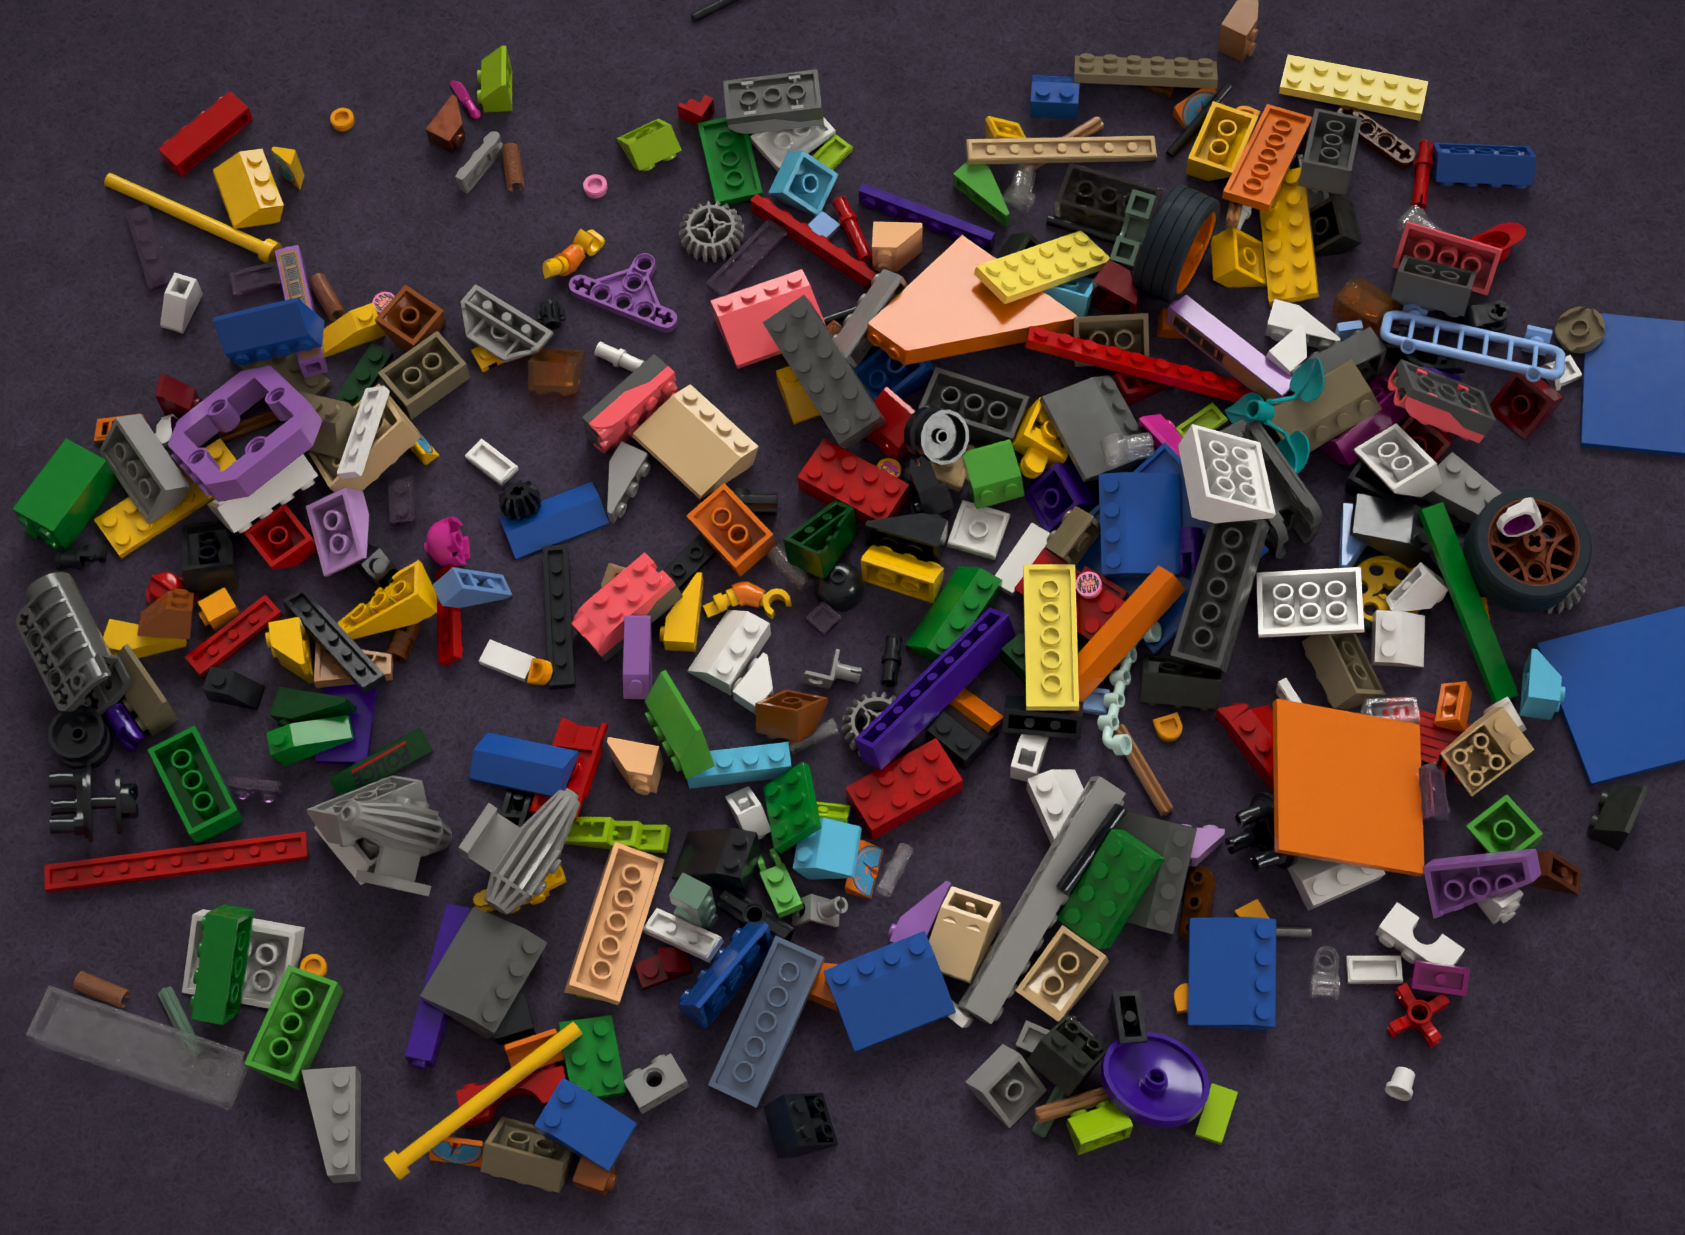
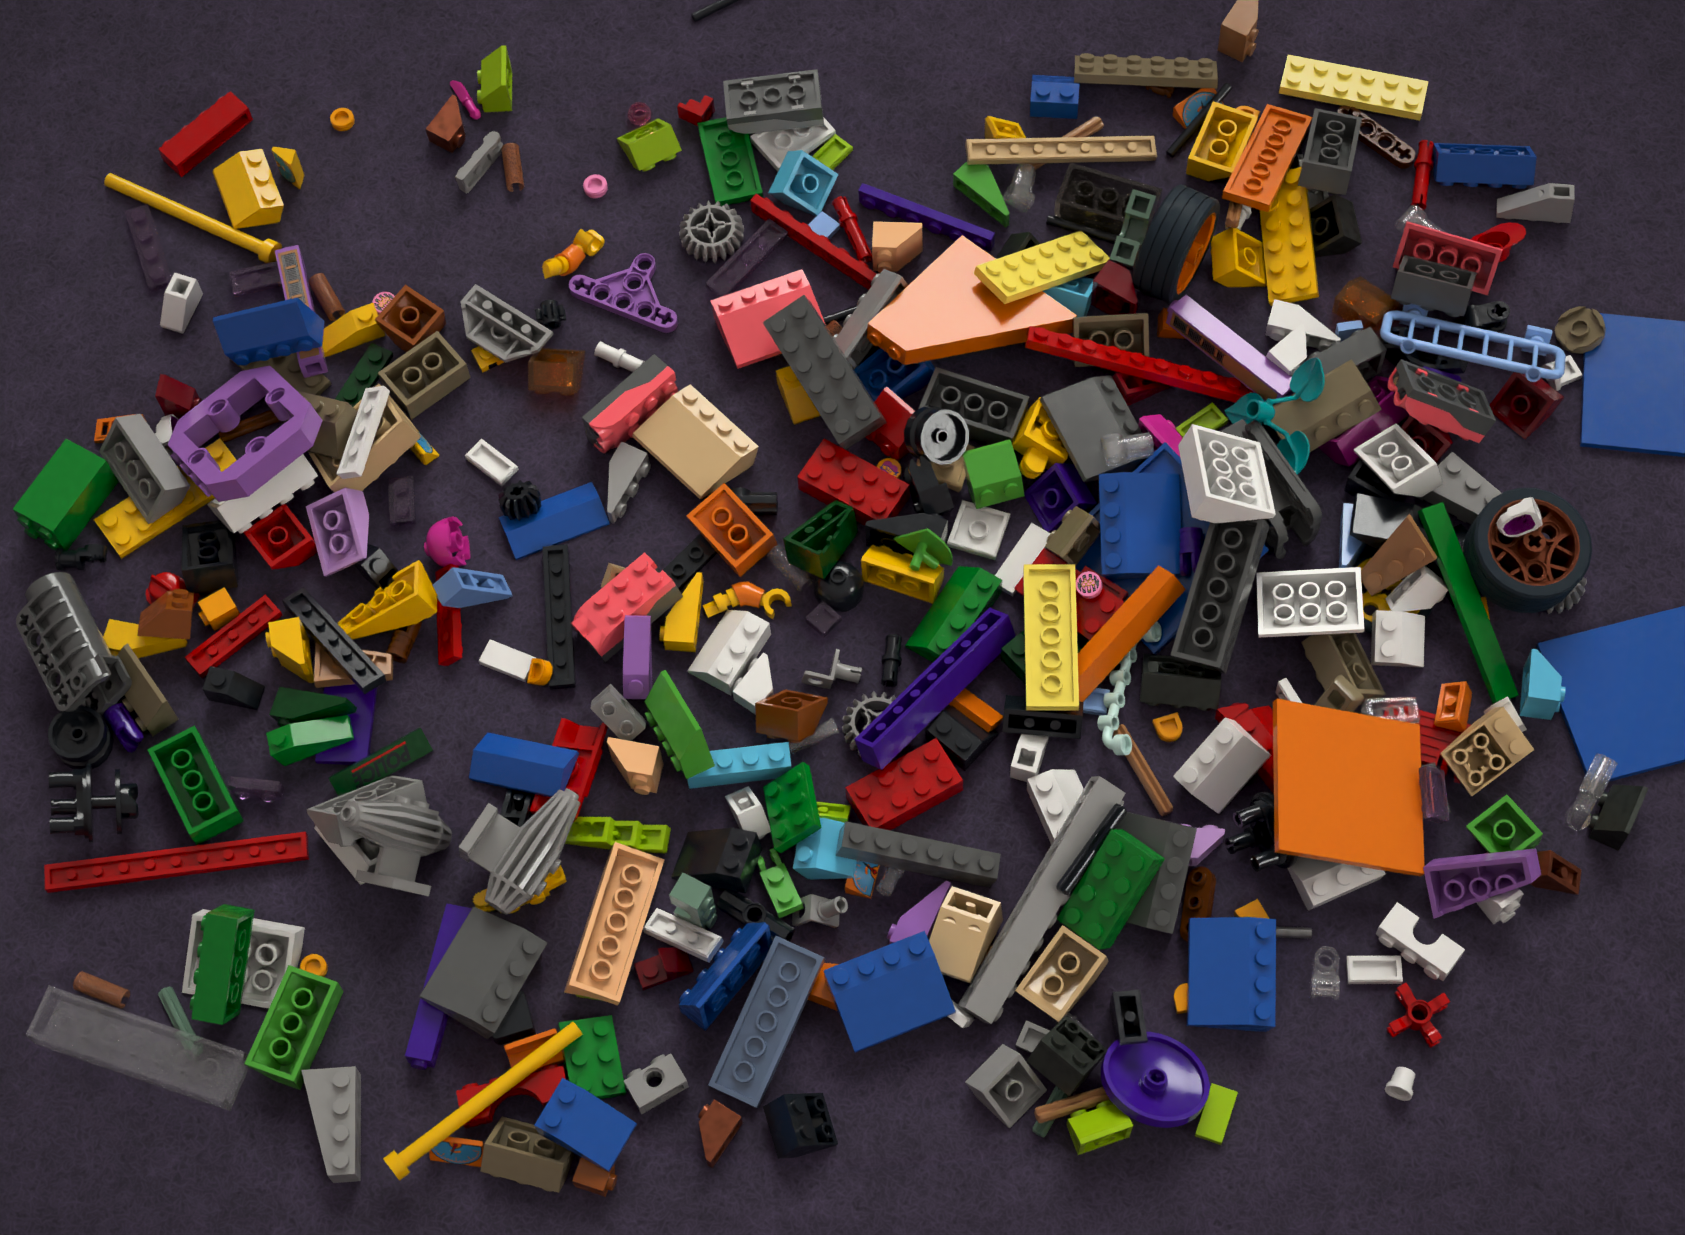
magenta panel [1409,960,1470,996] -> none
none -> light grey brick [590,684,646,741]
none -> clear pink plate [628,102,651,125]
none -> copper slope [698,1099,743,1168]
none -> dark grey brick [836,821,1001,887]
none -> bright green shield [894,528,953,571]
none -> white slope [1173,718,1272,814]
none -> dark tan piece [1314,675,1364,712]
none -> medium nougat wing [1361,514,1437,596]
none -> light grey slope [1496,183,1575,223]
none -> clear piece [1564,753,1618,830]

